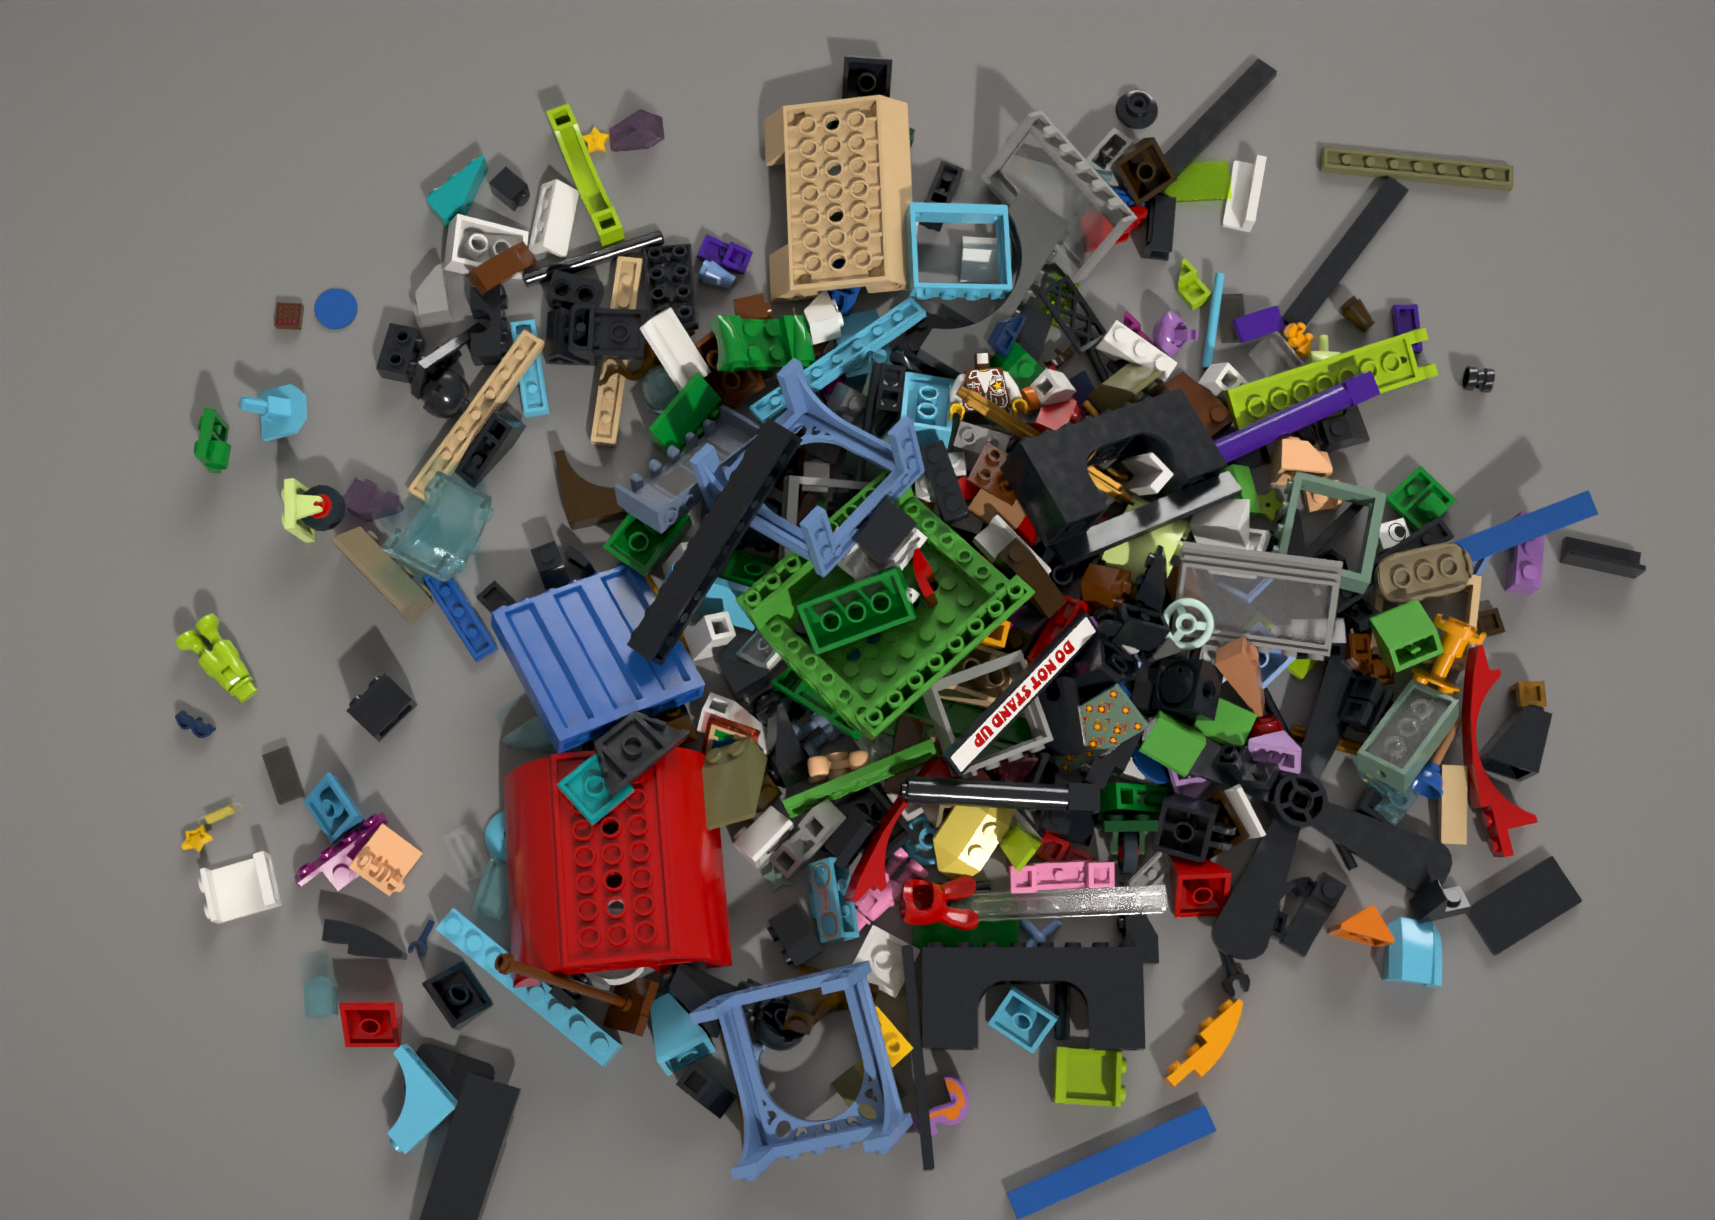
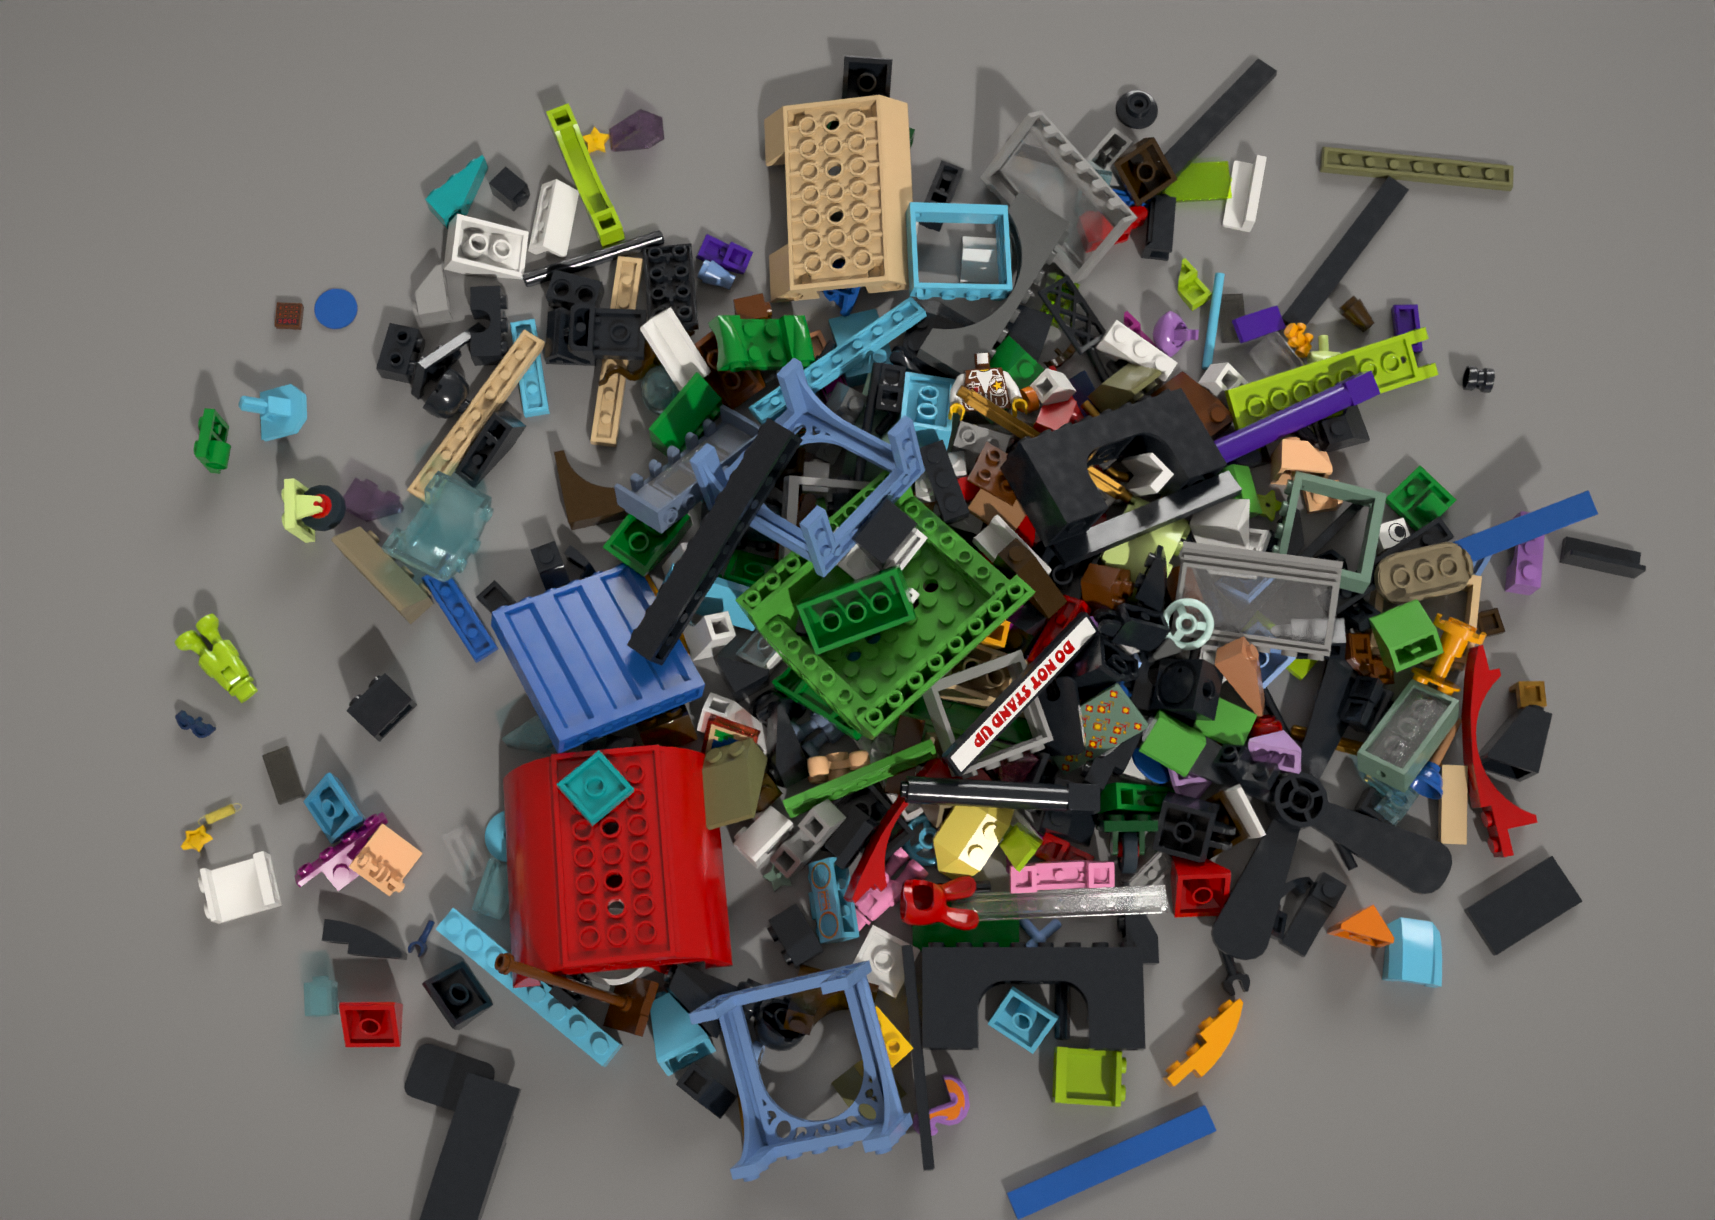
medium azure arch [387,1043,458,1154] -> none
reddish brown slope [467,241,537,296] -> none
black wing [594,711,690,800] -> none
white slope [804,290,844,345] -> none
red slope [913,548,938,609] -> none
dark blue tile [987,315,1027,357] -> none
black slope [1409,879,1471,924] -> none

